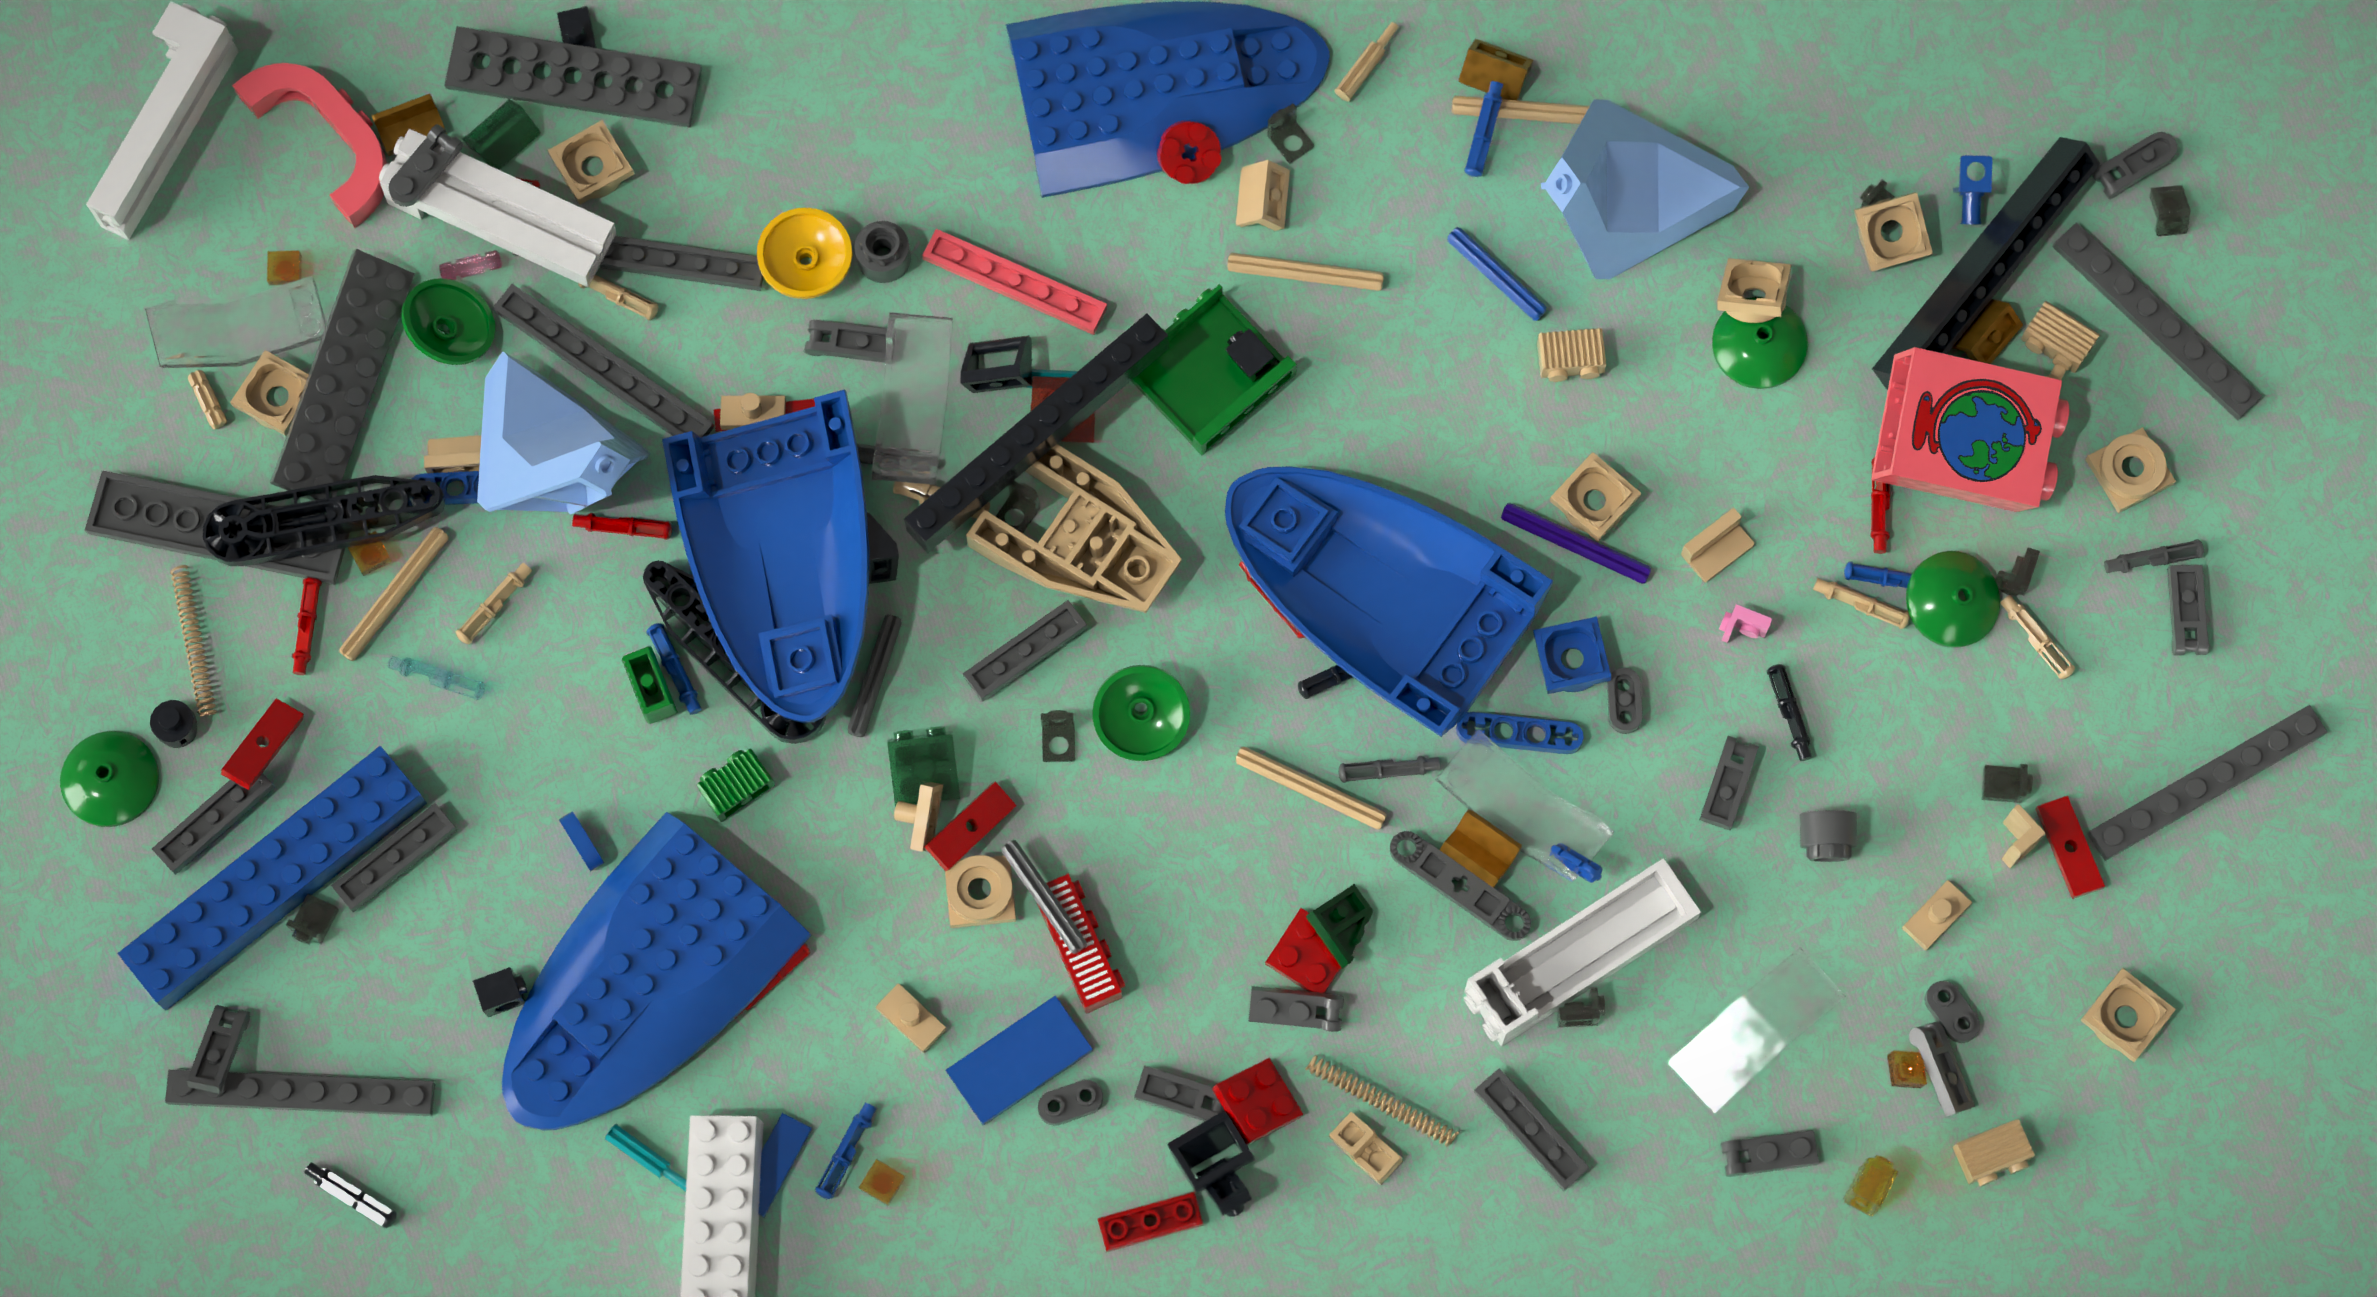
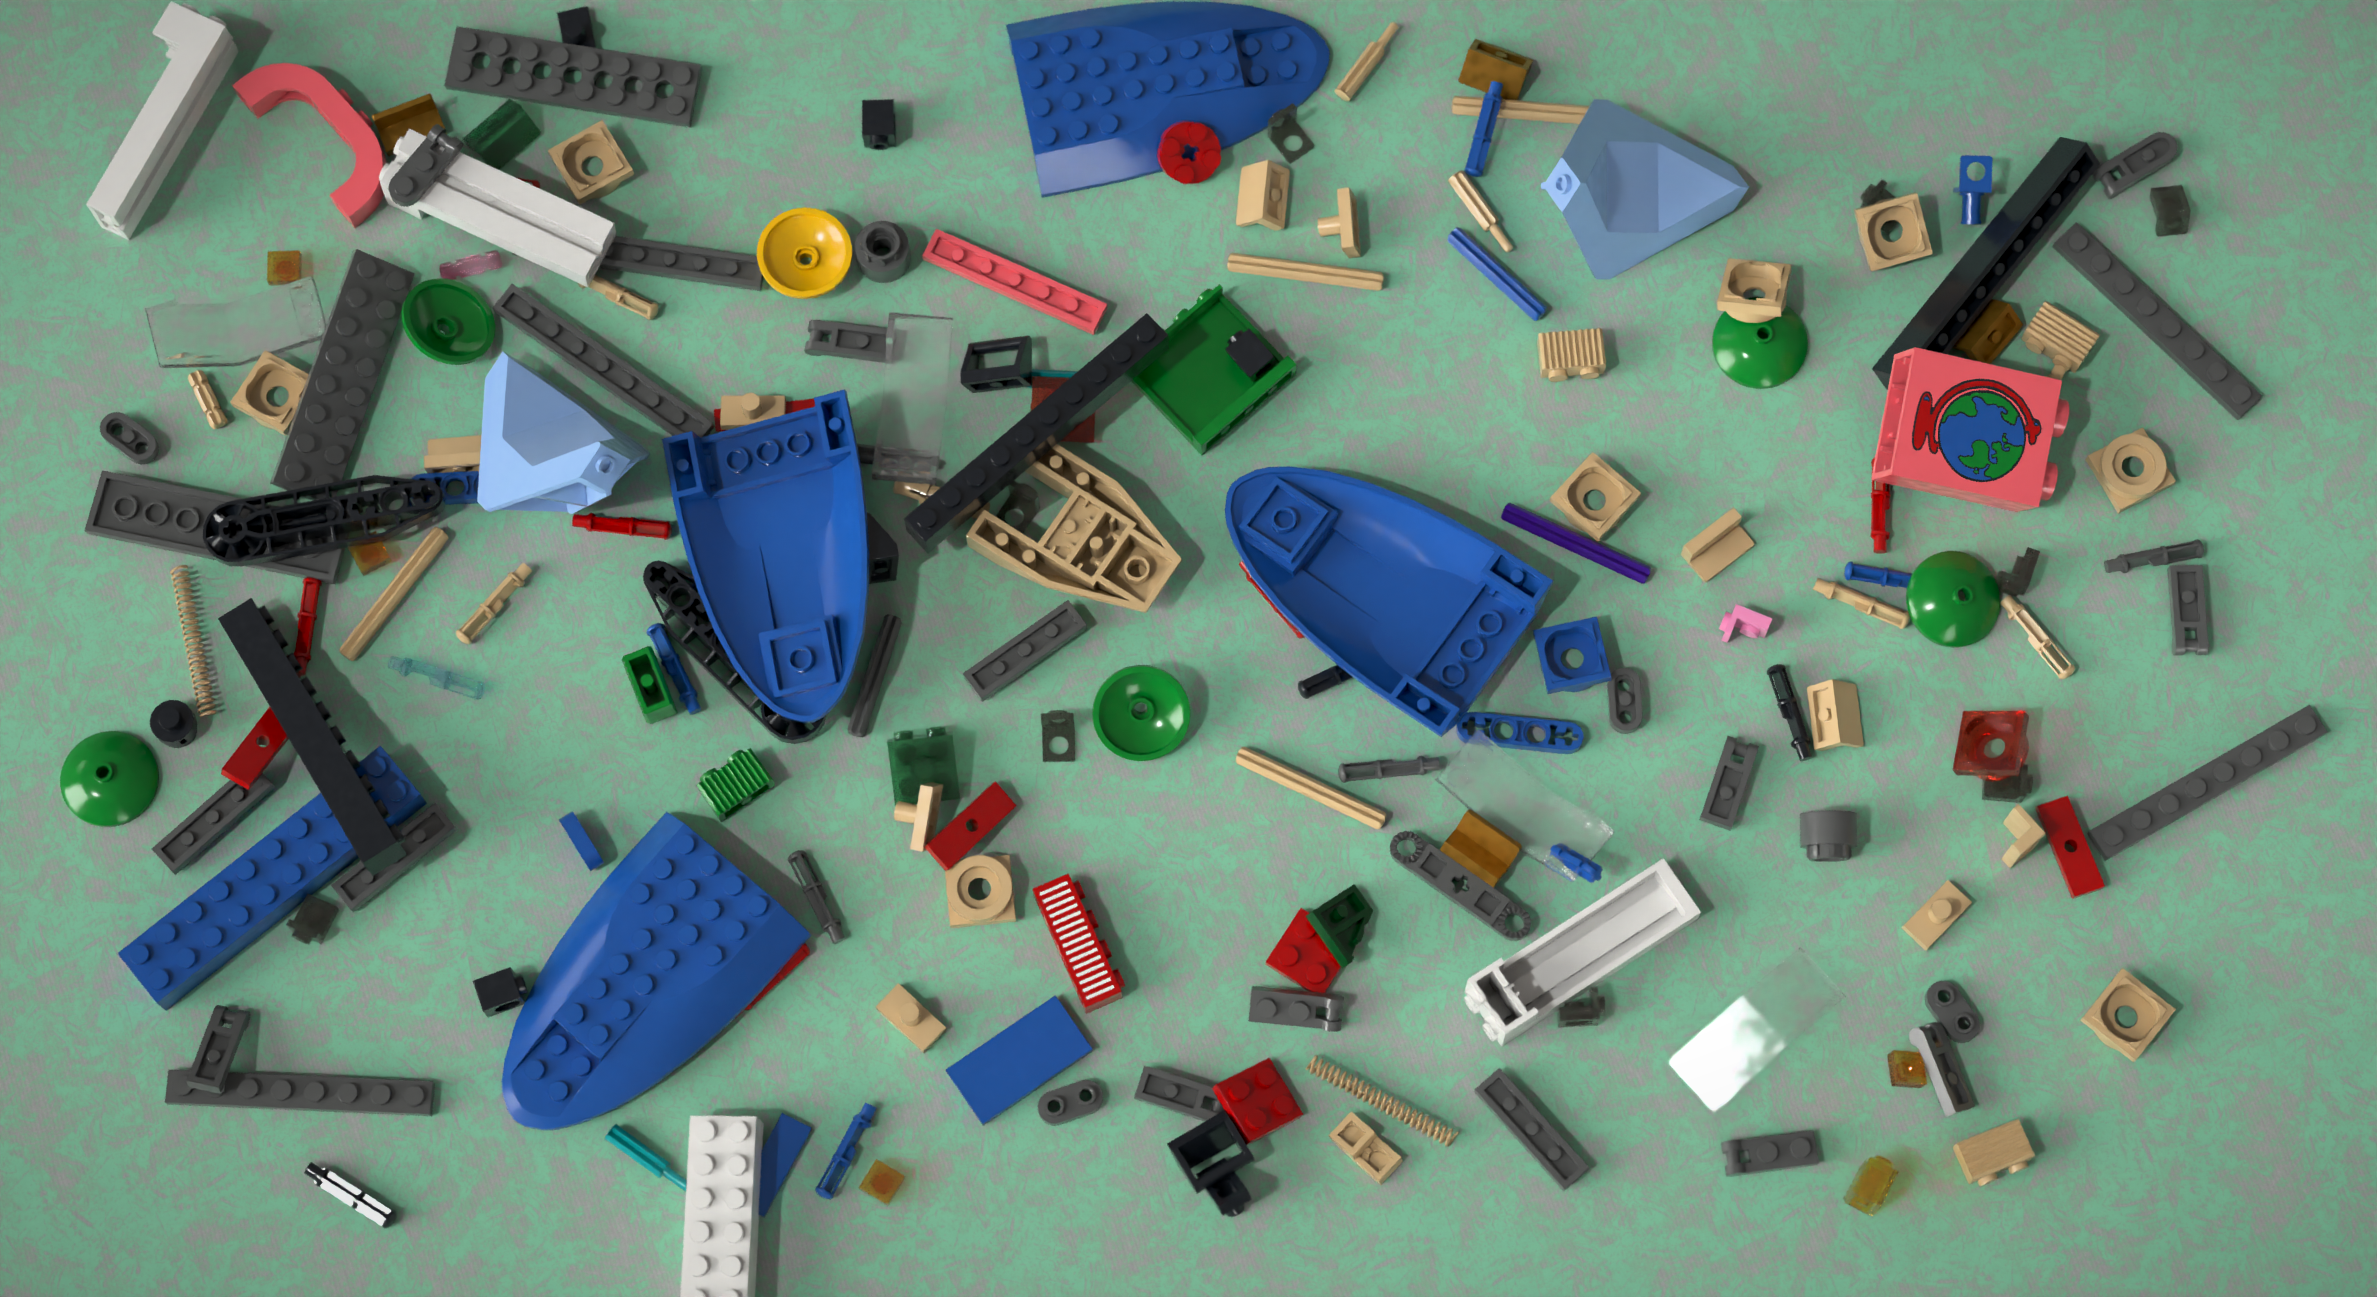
dark grey axle [1002,840,1087,954] -> none
red tile [1097,1192,1203,1252] -> none
none -> dark grey plate [100,412,159,464]
none -> black brick [218,598,407,876]
none -> dark grey piece [788,850,845,944]
none -> black brick [862,99,896,150]
none -> tan tile [1318,187,1361,259]
none -> tan axle [1448,170,1513,253]
none -> tan panel [1807,679,1864,751]
none -> clear red piece [1952,711,2029,781]

